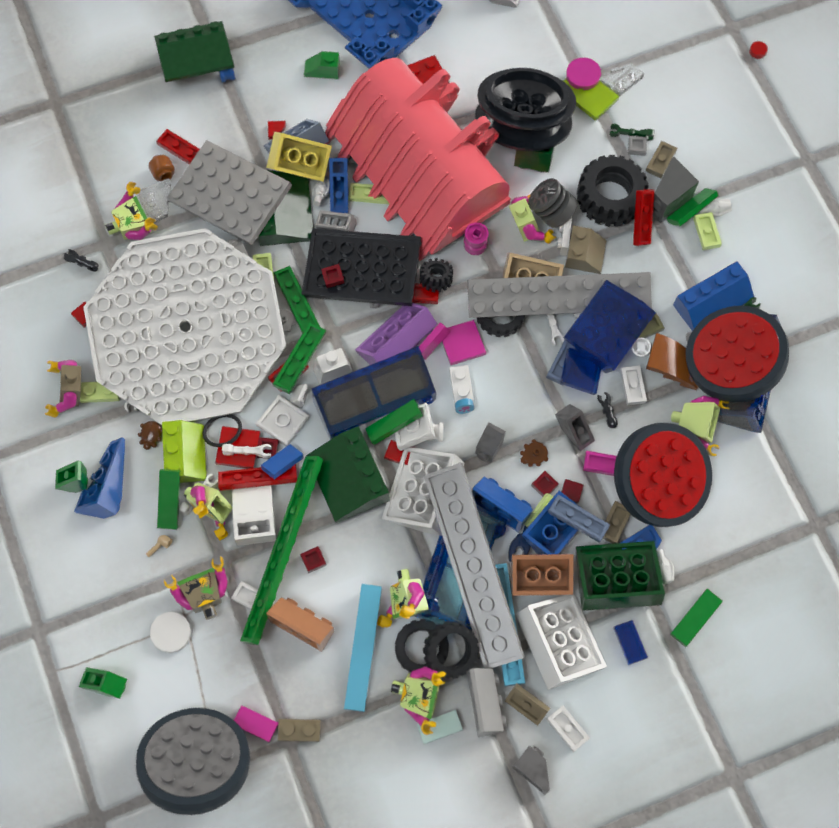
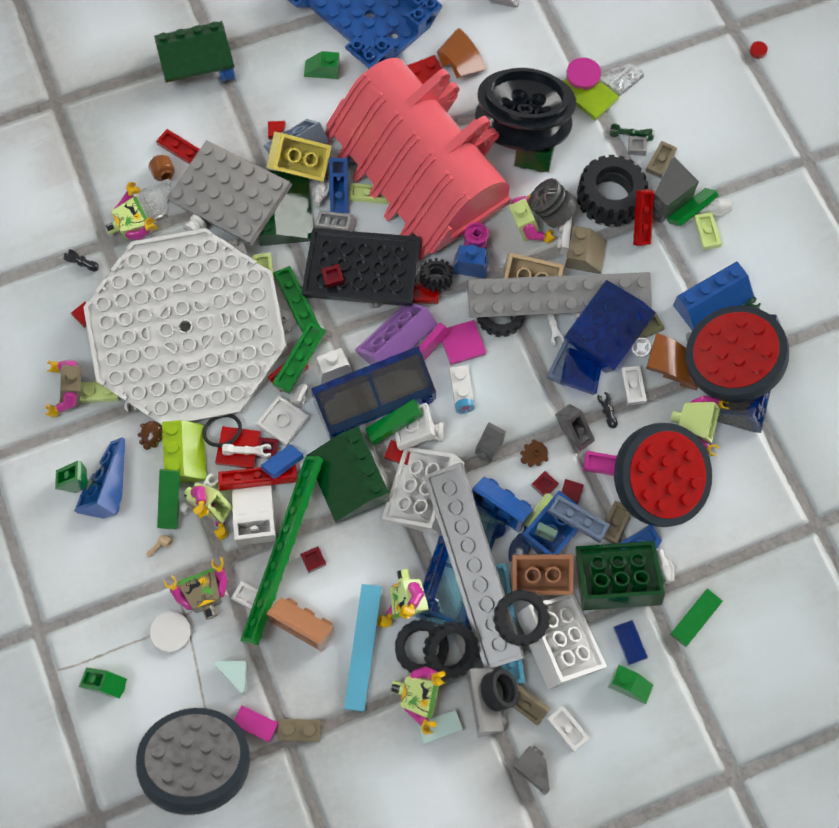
none -> white wheel [183,214,207,231]
none -> light aqua slope [214,661,248,697]
none -> dark orange slope [437,28,487,79]
none -> blue torso [452,245,489,279]
none -> black tyre [481,669,518,712]
none -> black tyre [493,589,550,646]
none -> sand green tile [535,522,558,542]
none -> green slope [608,665,653,704]

